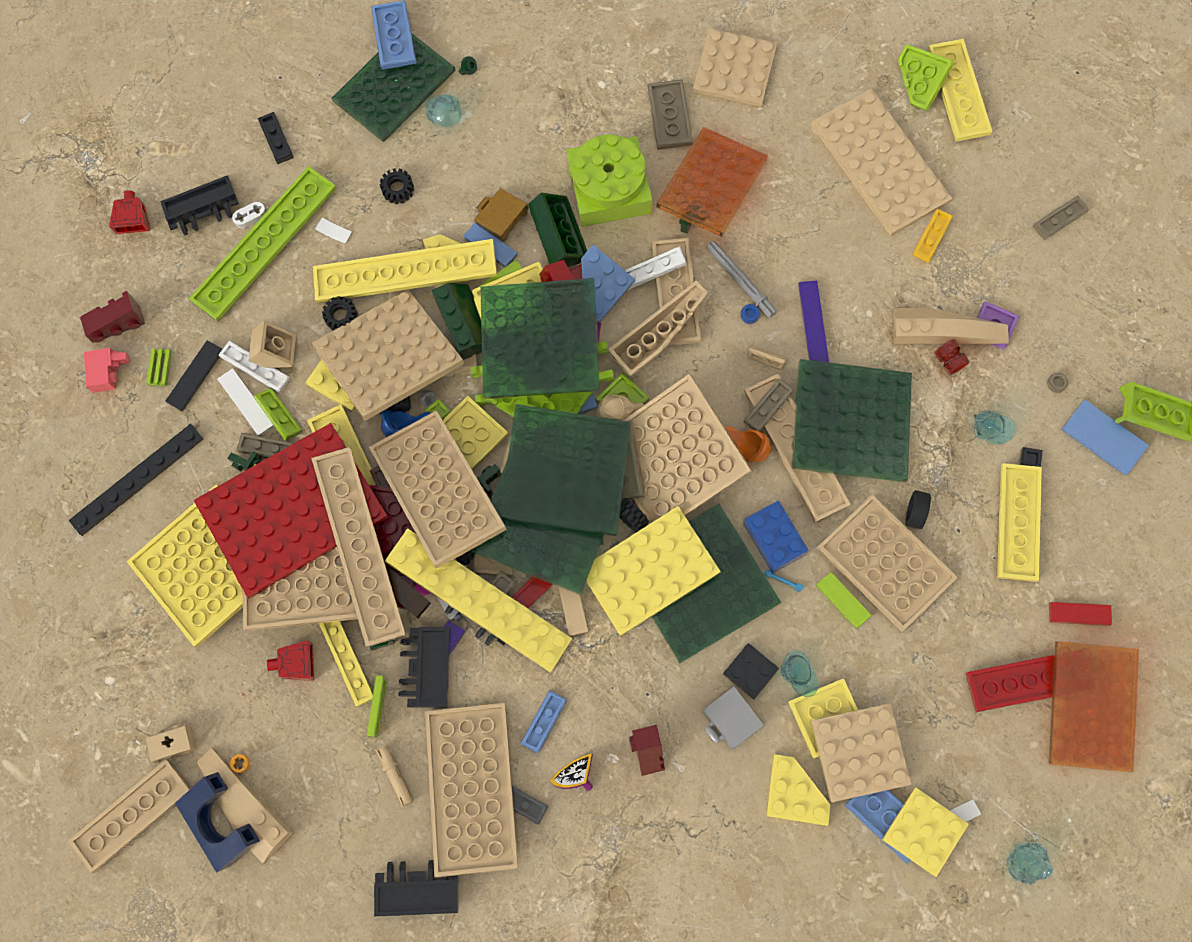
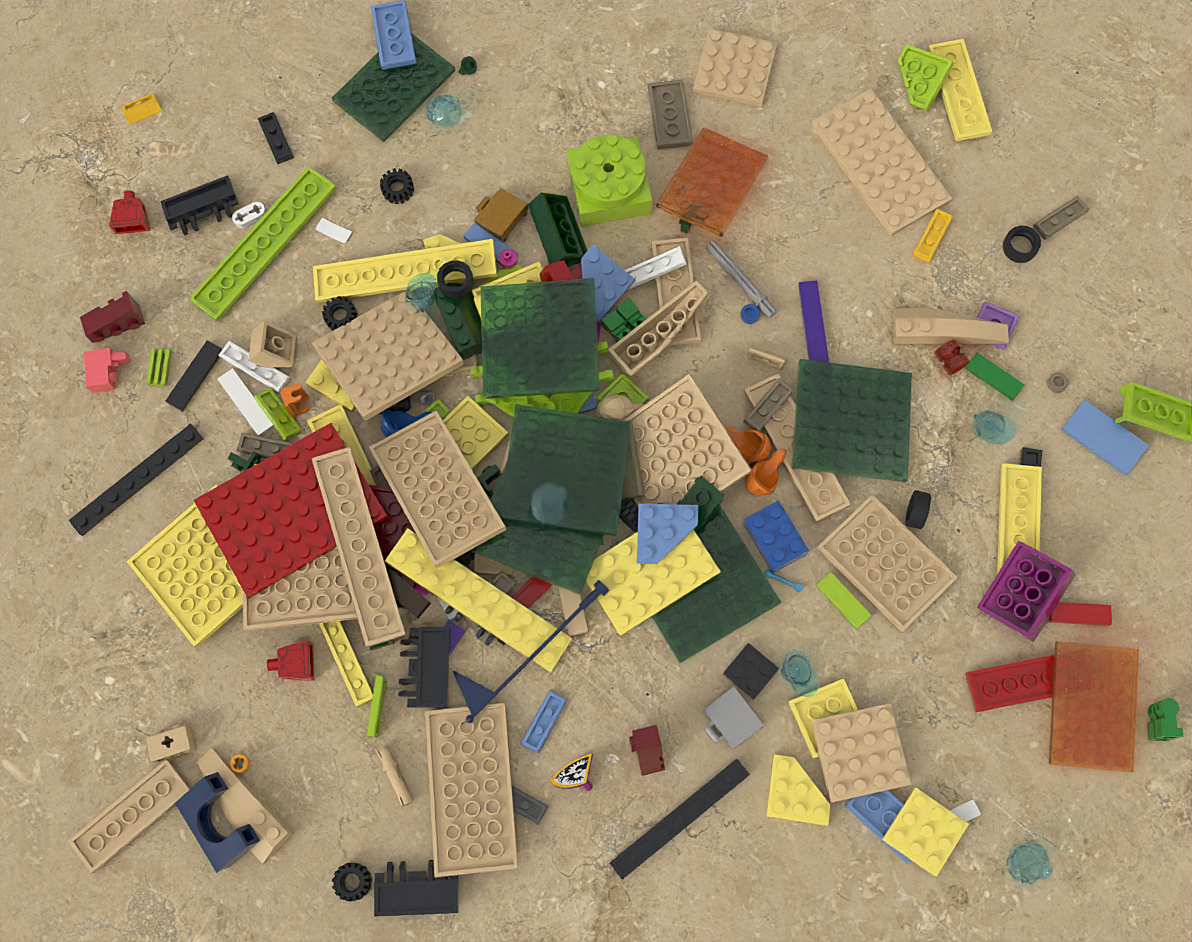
none -> yellow slope [122,93,162,124]
none -> orange hinge [280,383,310,418]
none -> black tyre [332,863,372,902]
none -> clear light blue piece [405,273,436,312]
none -> black tyre [437,260,473,298]
none -> dark blue piece [453,580,610,723]
none -> dark pink tile [499,249,518,269]
none -> clear light blue hair [531,483,567,524]
none -> green legs [601,298,646,342]
none -> black plate [610,759,750,880]
none -> medium blue plate [637,504,698,564]
none -> dark green piece [677,476,725,533]
none -> orange piece [745,449,787,496]
none -> green tile [965,352,1024,401]
none -> magenta slope [977,541,1076,642]
none -> black tyre [1003,225,1041,263]
none -> green legs [1147,698,1184,741]

